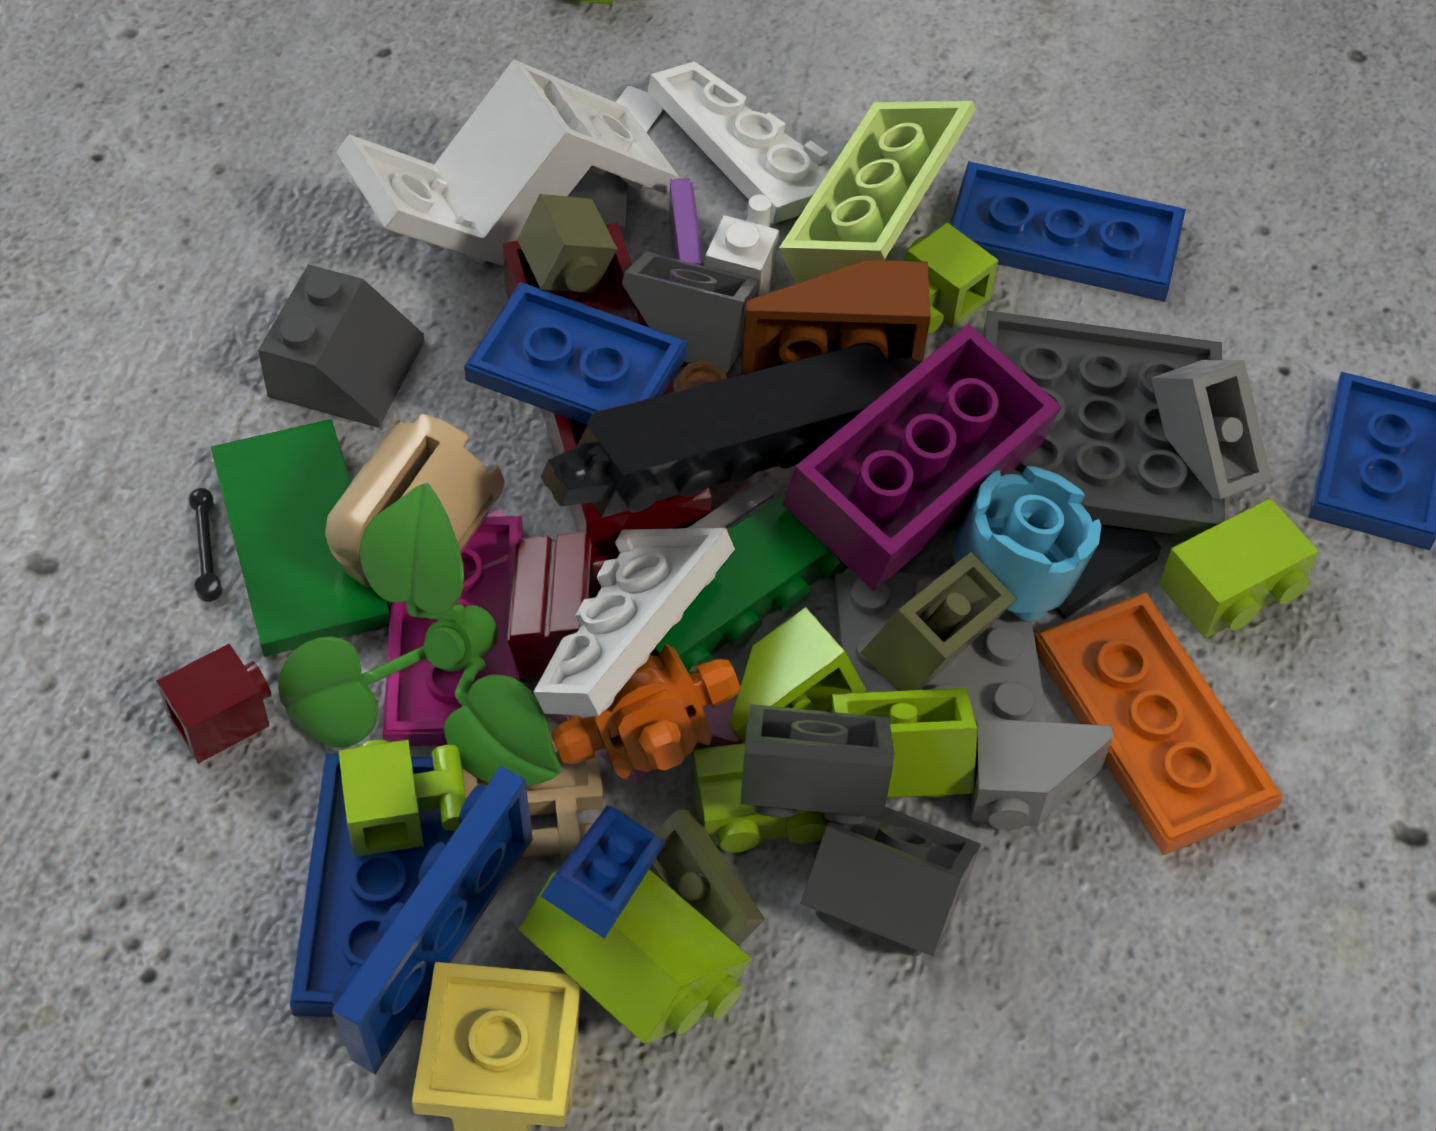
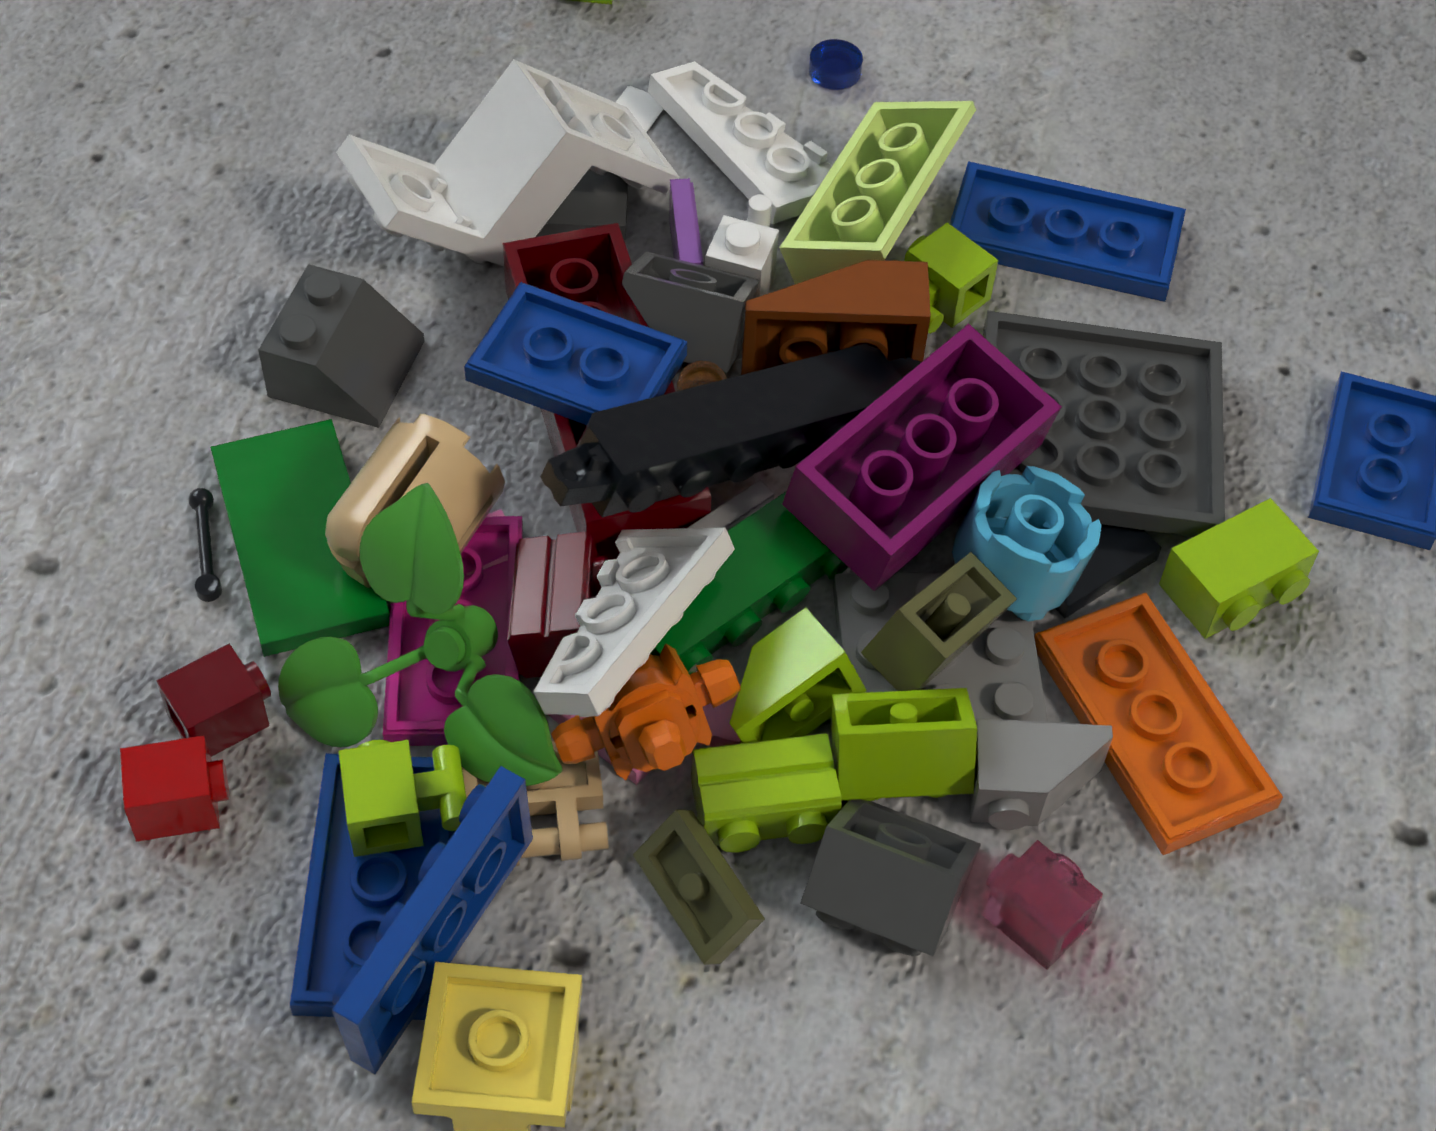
olive brick [517,194,617,293] -> none
lime brick [518,870,752,1044] -> none
blue tile [541,805,665,938] -> none
dark grey slope [740,704,894,824] -> none
light grey slope [1151,360,1272,499] -> none
none -> red brick [120,735,229,842]
none -> clear blue tile [809,39,863,90]
none -> clear pink brick [983,840,1103,970]

